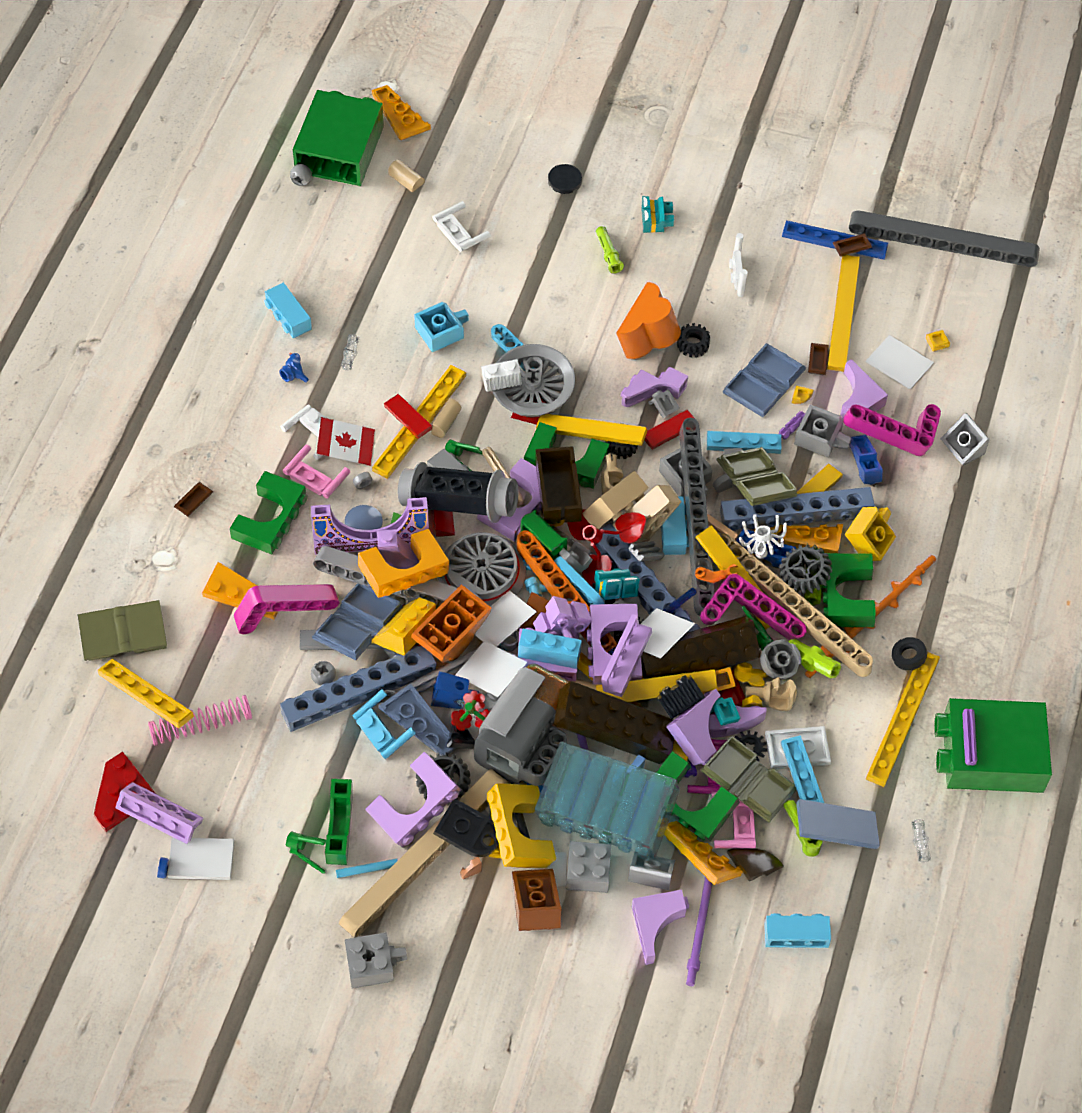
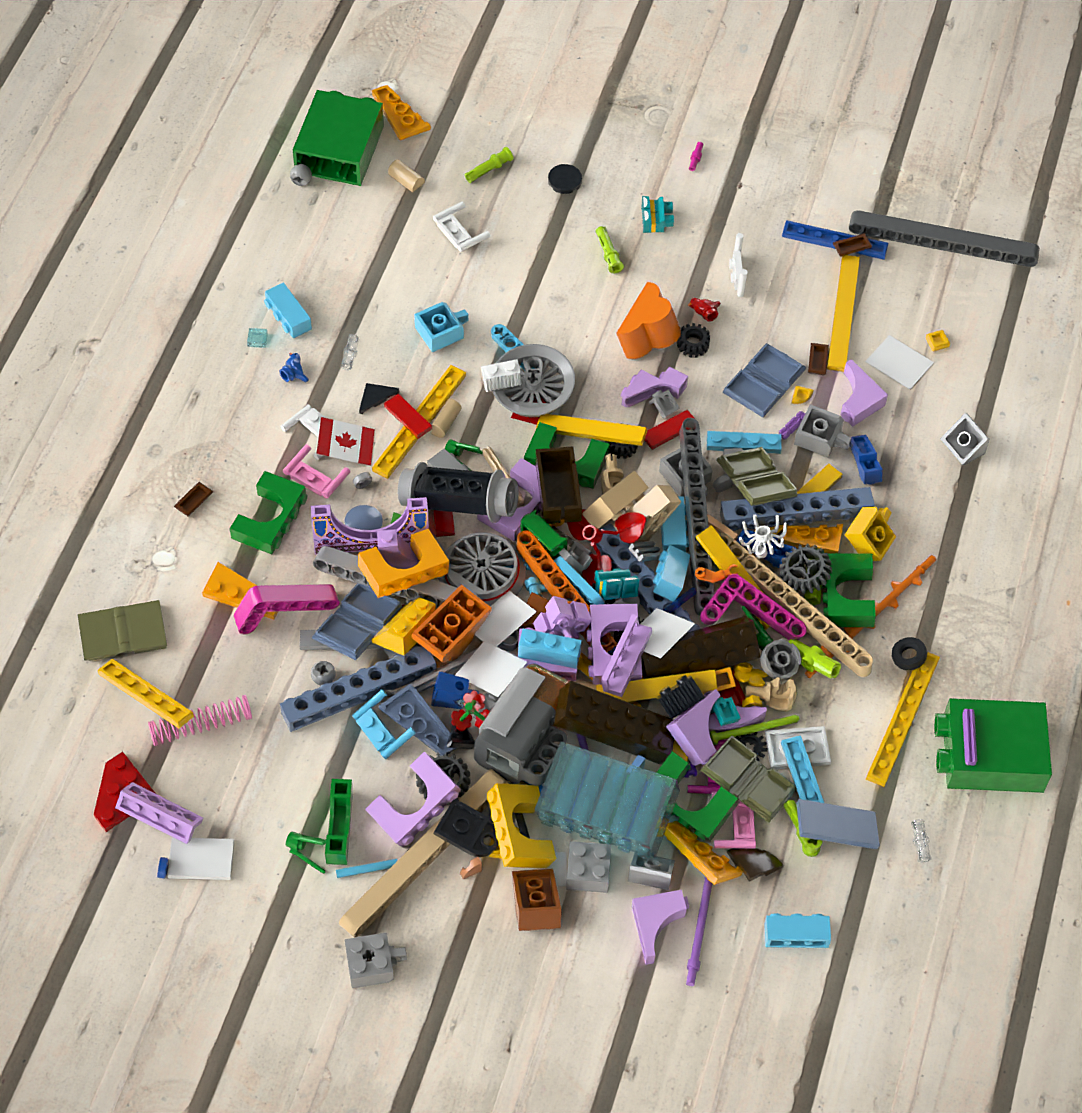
dark pink beam [843,404,941,456] -> none
none -> clear light blue tile [247,328,268,348]
none -> black tile [359,383,400,414]
none -> lime pin [464,147,514,183]
none -> medium azure brick [653,545,690,602]
none -> red animal [688,298,721,322]
none -> dark pink bar [689,142,704,171]
none -> lime bar [709,715,800,745]

